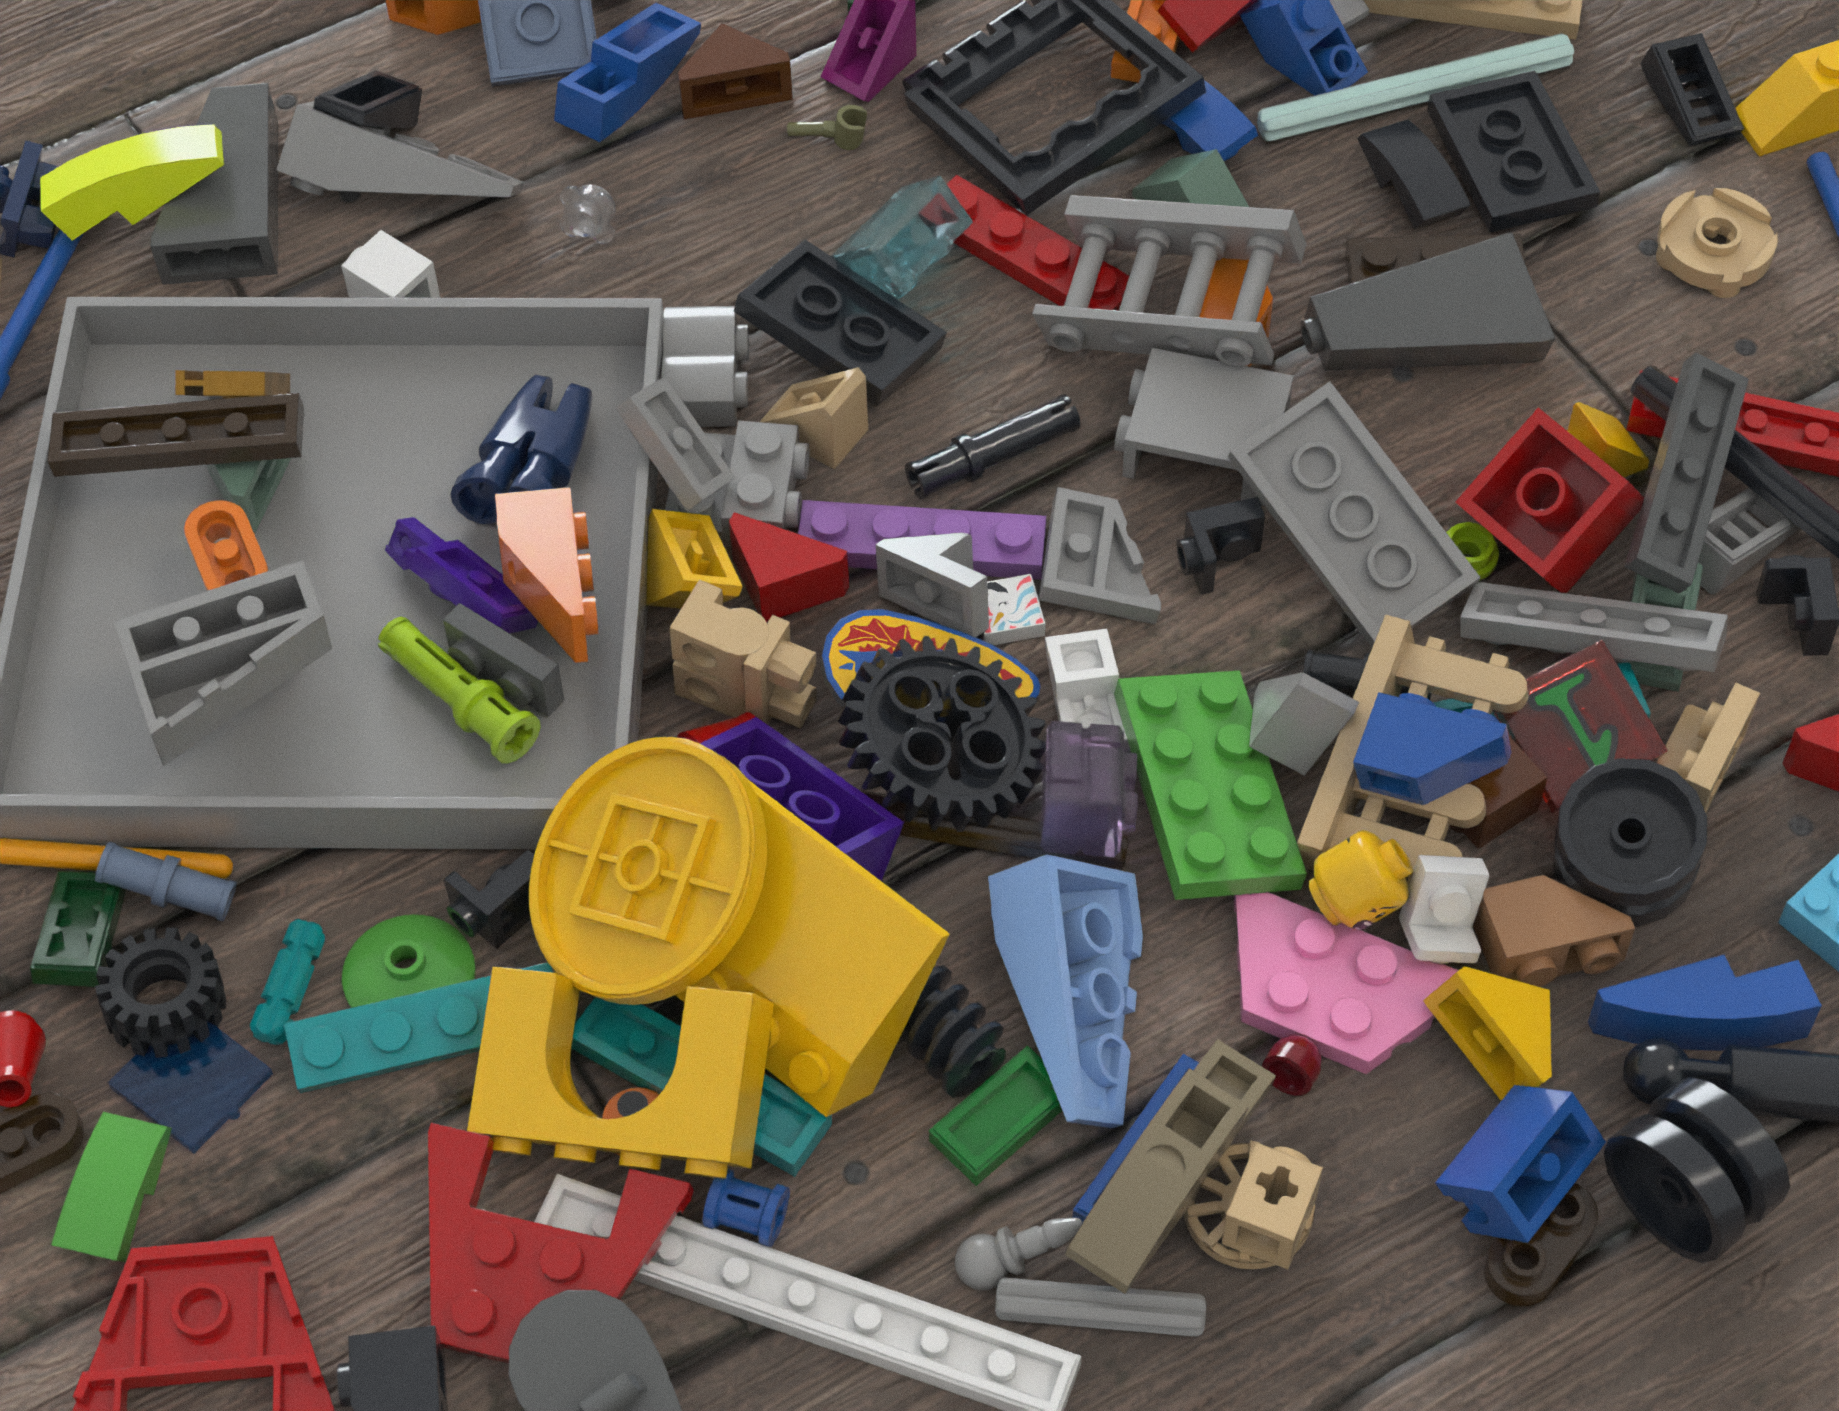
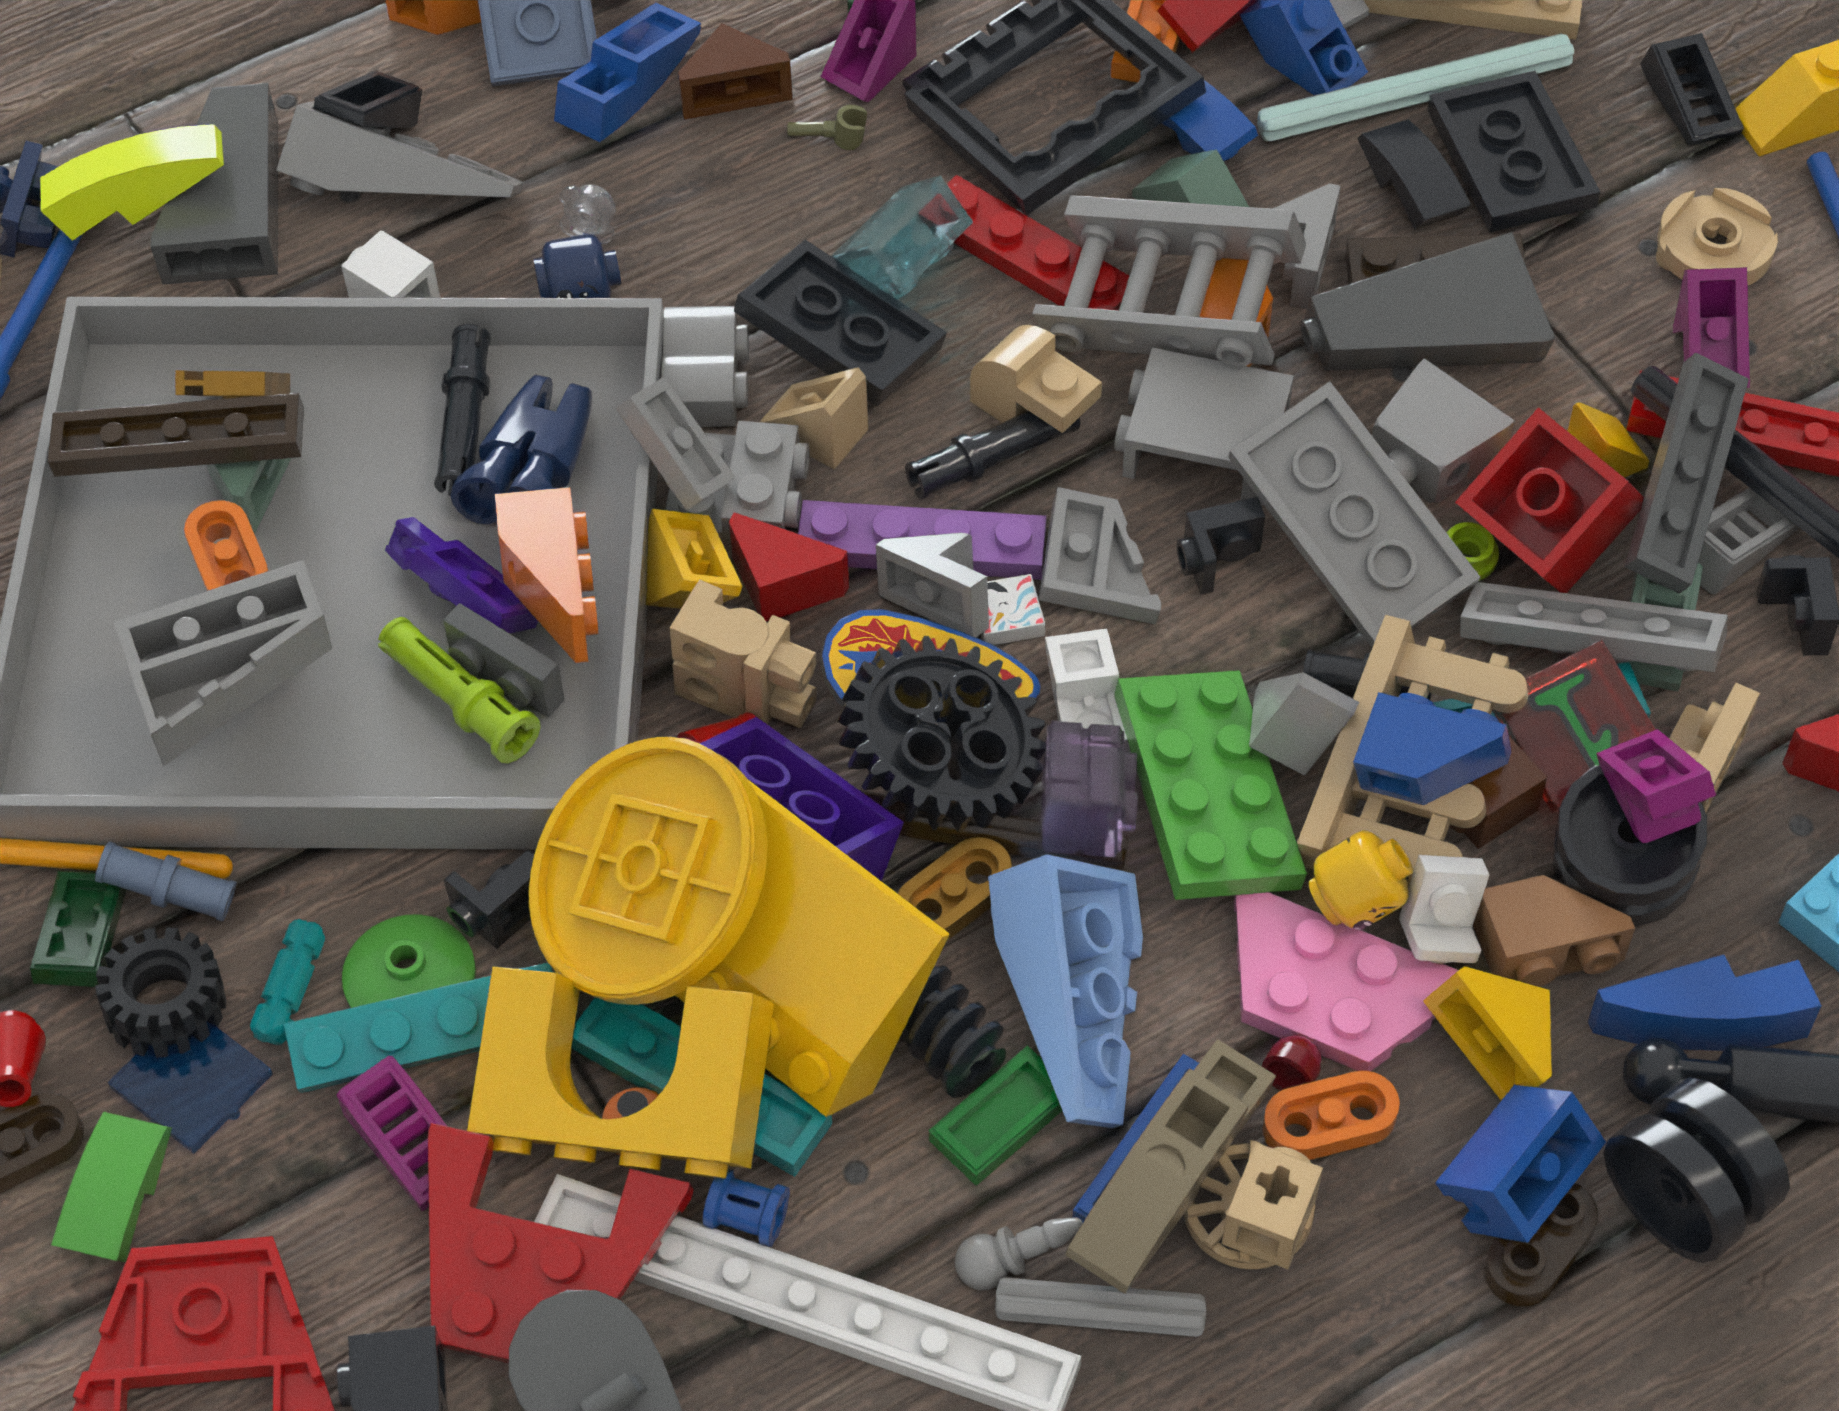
none -> magenta slope [337,1056,447,1211]
none -> black pin [434,324,491,496]
none -> dark blue head [533,234,621,298]
none -> pearl gold plate [898,837,1012,940]
none -> tan brick [970,325,1102,433]
none -> orange plate [1263,1070,1400,1160]
none -> light grey slope [1273,183,1341,309]
none -> light grey torso [1372,359,1515,503]
none -> magenta slope [1596,729,1716,843]
none -> magenta slope [1673,267,1750,388]

